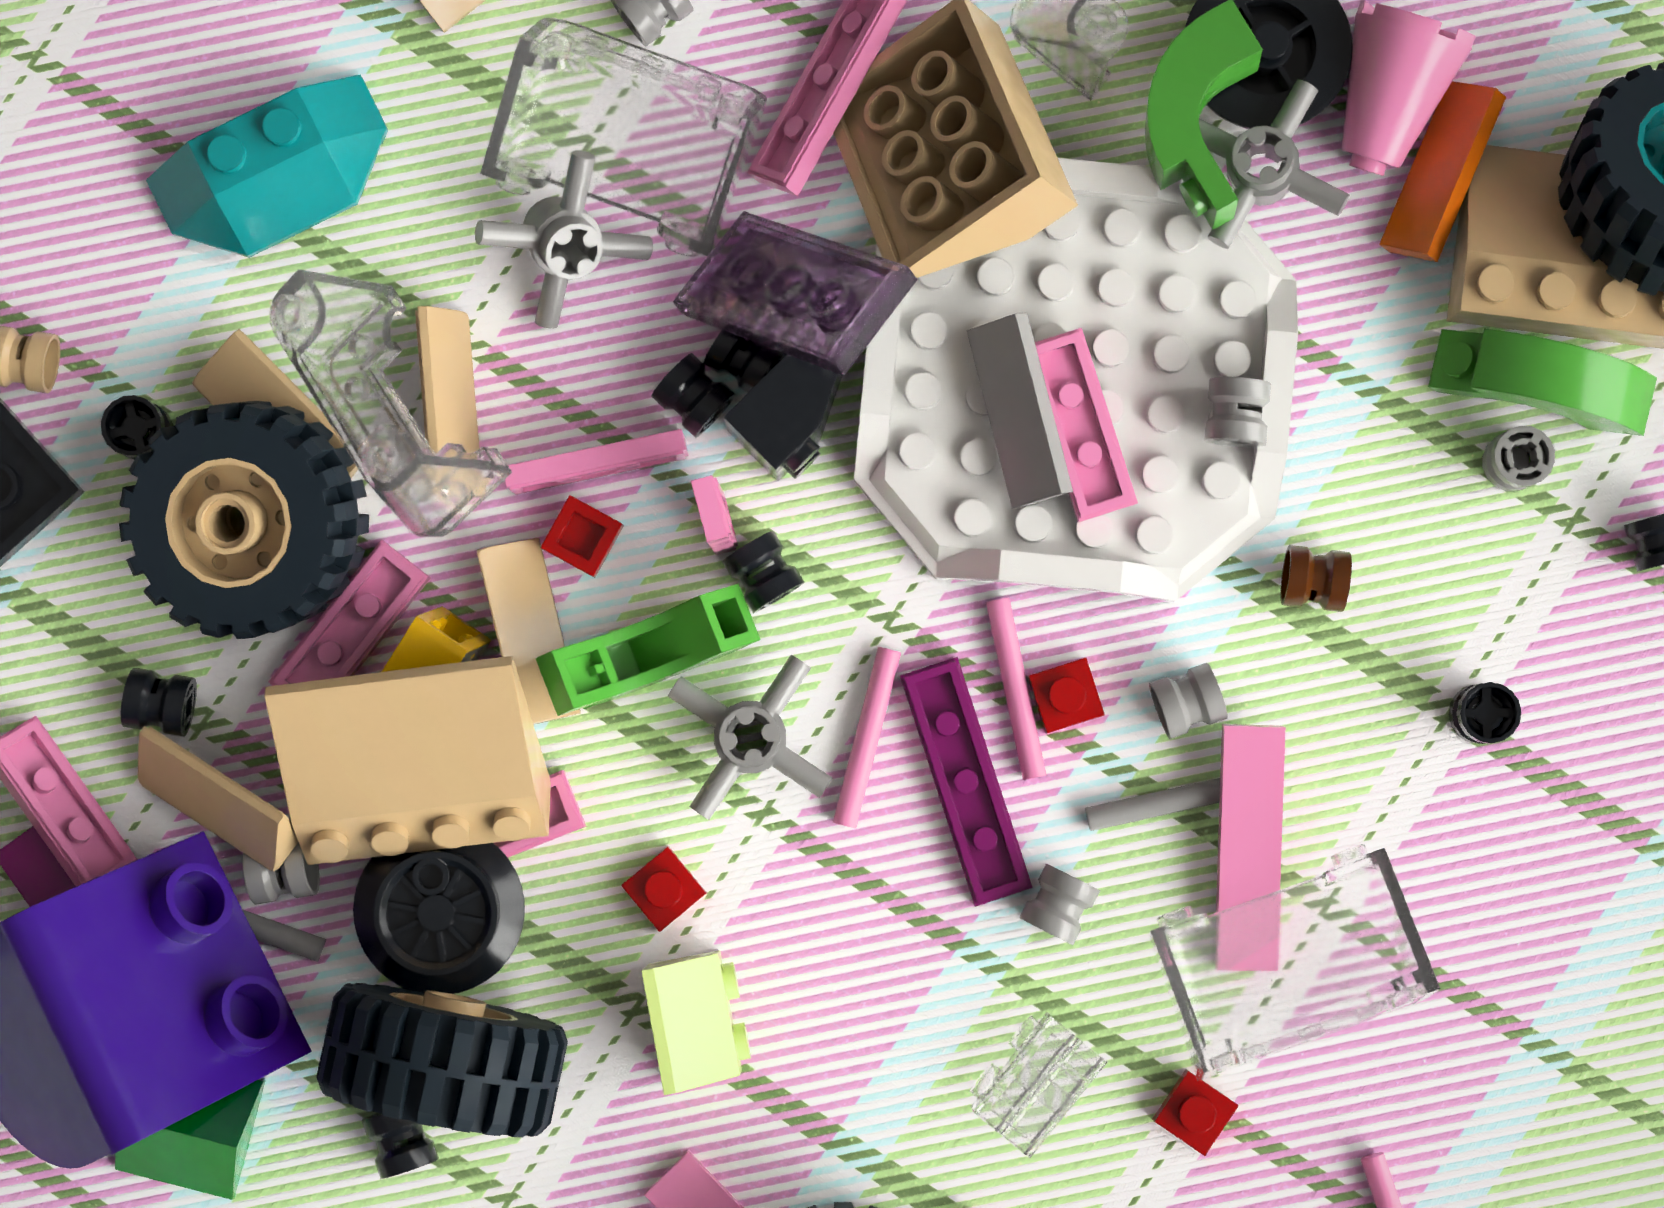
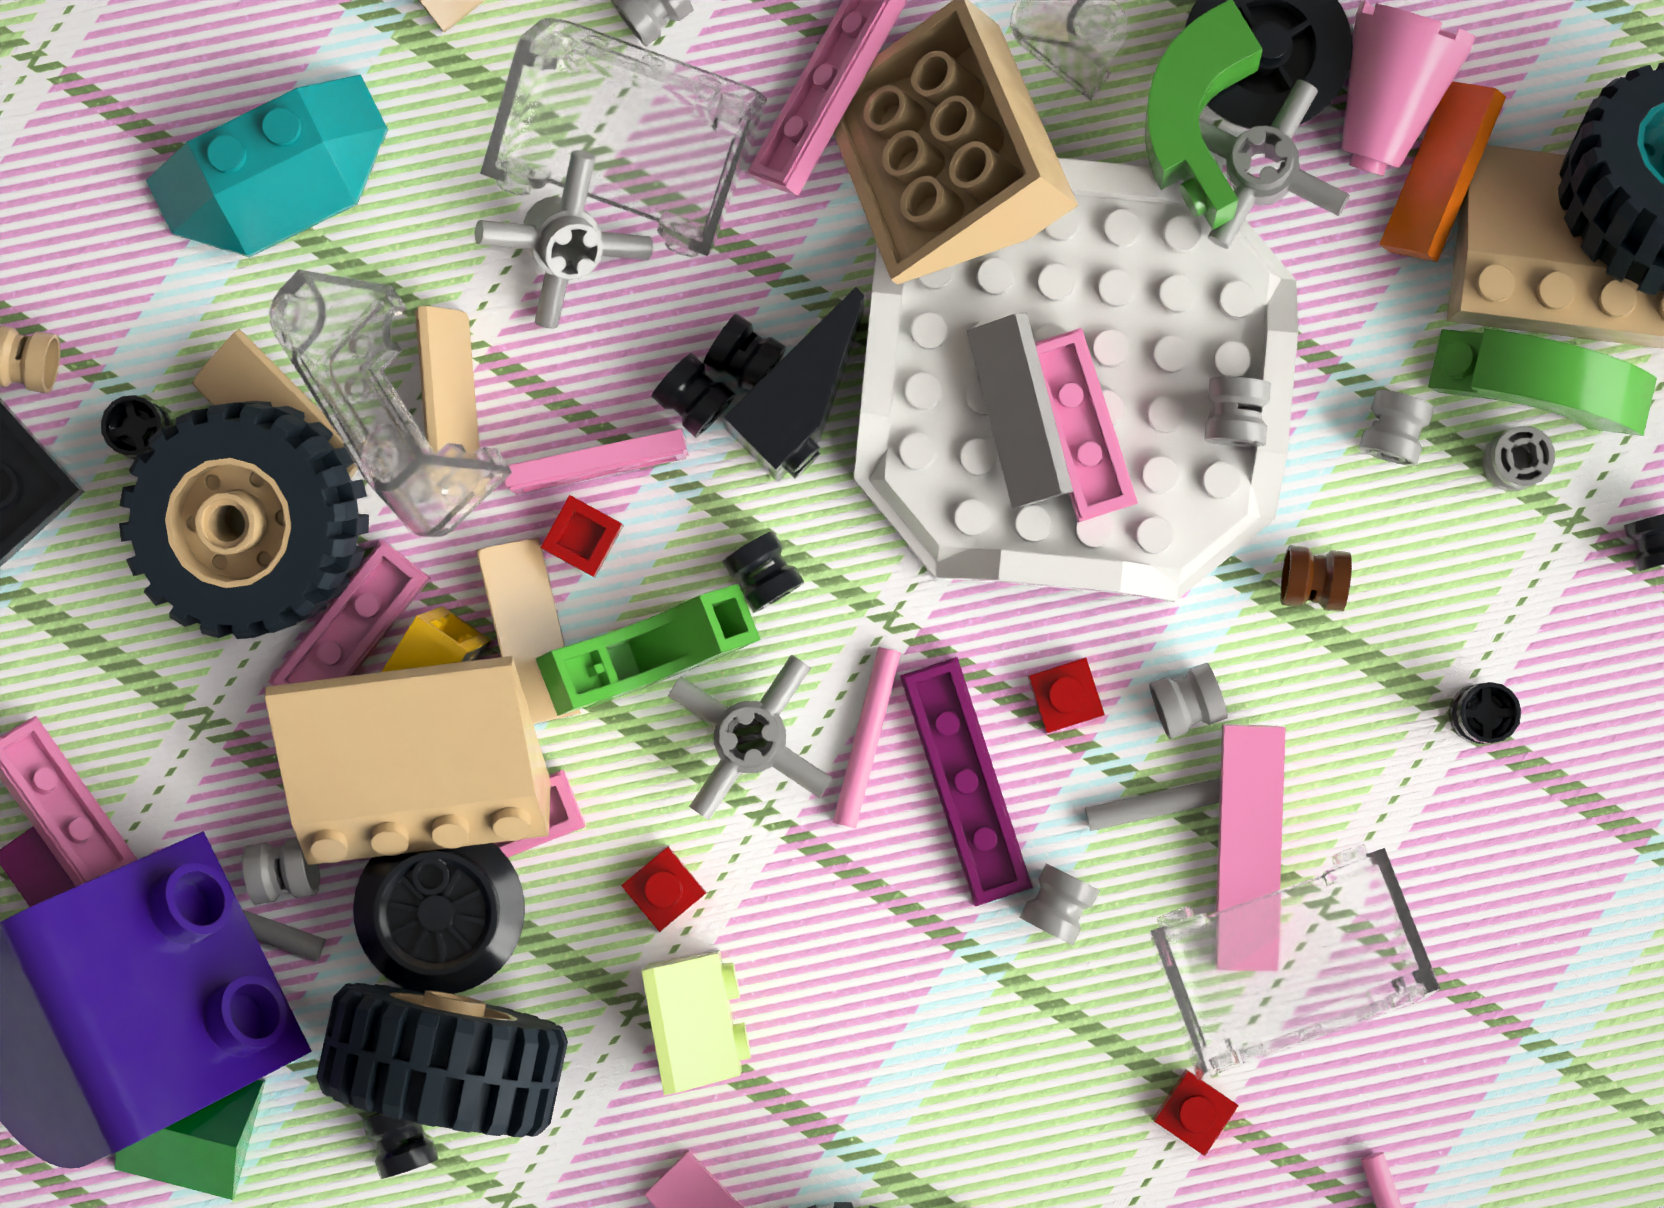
black wheel [120,668,197,737] -> none
tan slope [137,726,298,871] -> none
clear purple tile [673,211,917,376] -> none
bright pink tile [691,475,738,555] -> none
clear brick [970,1012,1107,1158] -> none
bright pink bar [986,598,1046,780] -> none
none -> light grey wheel [1358,390,1435,466]

